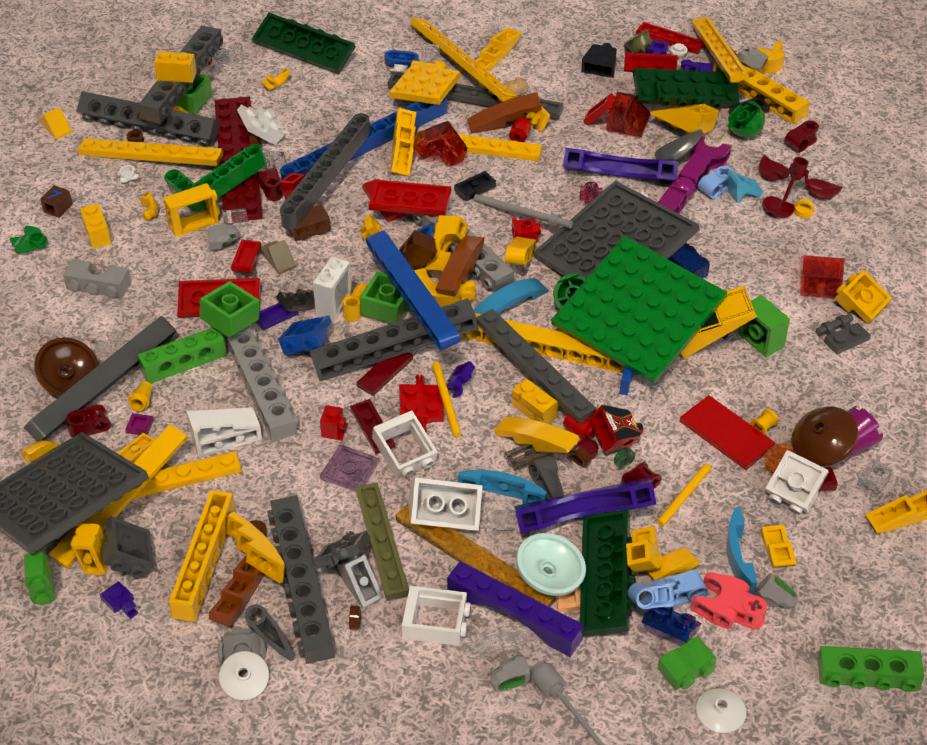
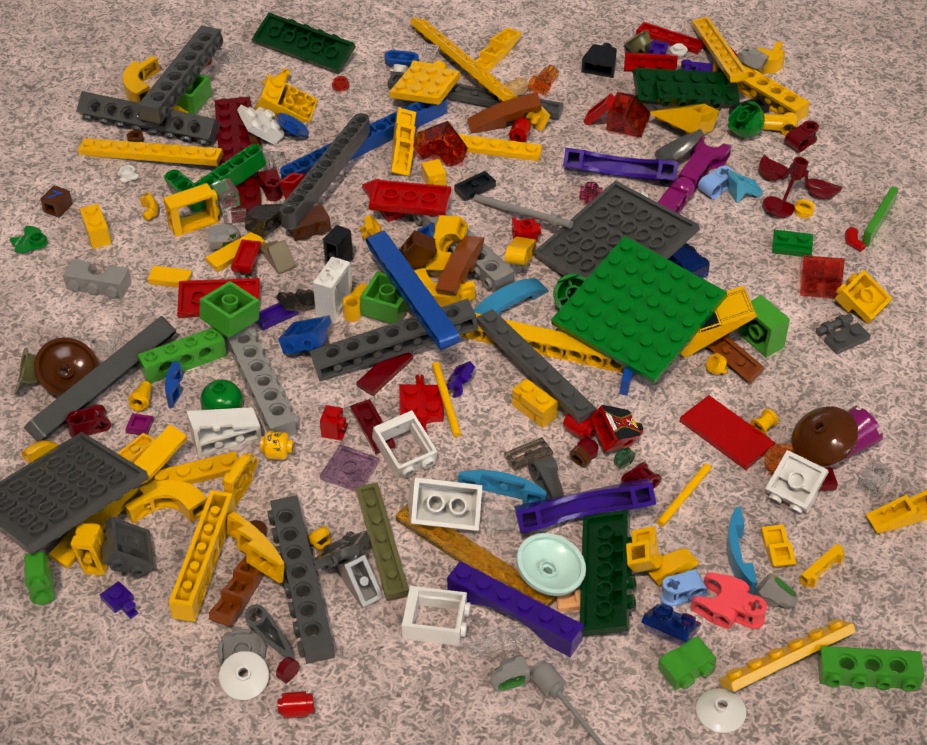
yellow slope [39,107,72,139] -> none
yellow brick [154,51,197,83] -> none
reddish brown tile [349,605,361,630] -> none
yellow slope [494,416,580,453] -> none
light blue piece [628,578,677,609] -> none
none -> olive piece [14,347,38,395]
none -> yellow arch [123,55,160,103]
none -> yellow arch [125,480,207,524]
none -> yellow tile [148,265,192,288]
none -> blue slope [165,361,183,408]
none -> green cylinder [200,379,244,410]
none -> yellow tile [205,231,265,272]
none -> clear panel [212,178,240,212]
none -> yellow plate [222,453,258,507]
none -> clear smoke slope [245,204,282,238]
none -> yellow slope [254,75,318,122]
none -> yellow head [260,431,294,460]
none -> blue dish [276,113,309,137]
none -> dark red tile [276,657,300,683]
none -> red brick [277,691,314,719]
none -> yellow tile [307,525,331,550]
none -> black brick [322,225,353,264]
none -> clear red plate [332,76,350,91]
none -> yellow brick [421,159,446,186]
none -> clear orange piece [528,64,559,96]
none -> yellow tile [706,353,728,375]
none -> dark orange plate [707,335,765,384]
none -> yellow plate [719,619,856,692]
none -> yellow piece [762,112,798,135]
none -> green plate [772,229,813,258]
none -> yellow piece [799,543,845,588]
none -> red arm [845,227,866,252]
none -> bright green tile [862,186,899,247]

